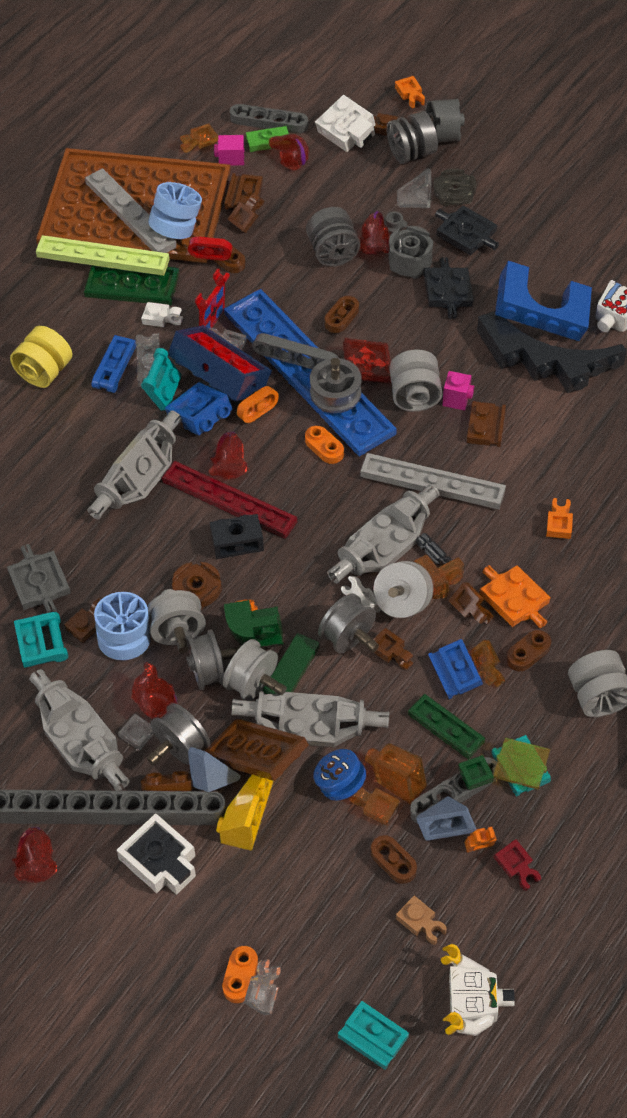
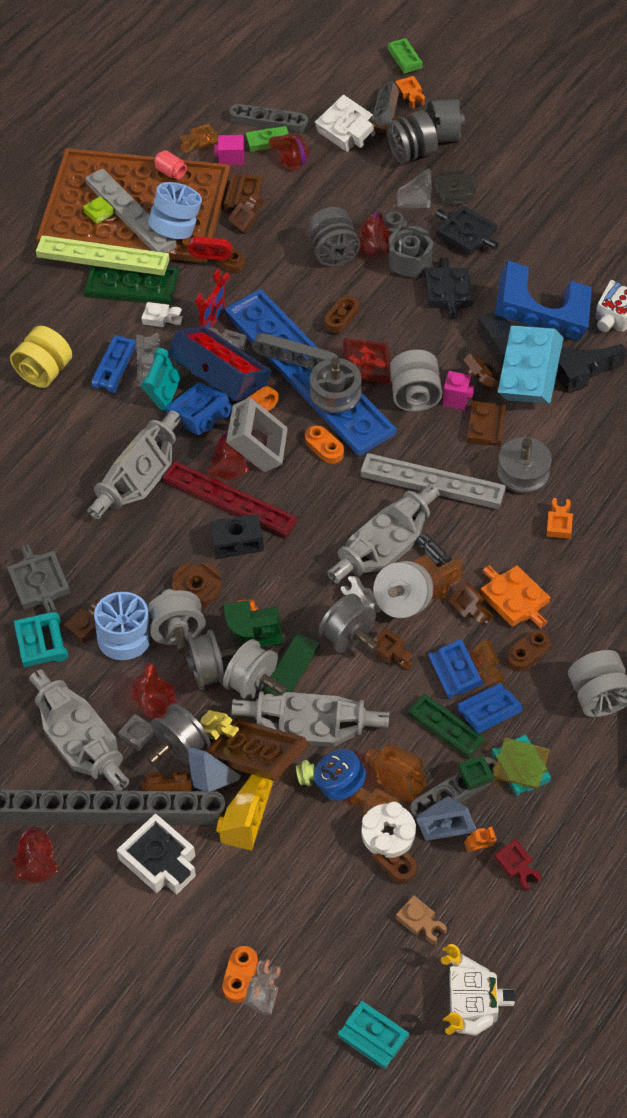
none -> lime plate [83,196,114,224]
none -> coral brick [154,150,187,180]
none -> light yellow plate [199,710,239,740]
none -> light grey window [226,397,288,472]
none -> yellowish green plate [296,760,315,787]
none -> white plate [361,802,416,858]
none -> dark grey beam [373,81,399,127]
none -> bright green plate [388,38,423,74]
none -> blue plate [457,683,522,734]
none -> reddish brown plate [463,353,501,392]
none -> flat silver wheel [497,437,552,493]
none -> medium azure brick [498,326,563,404]

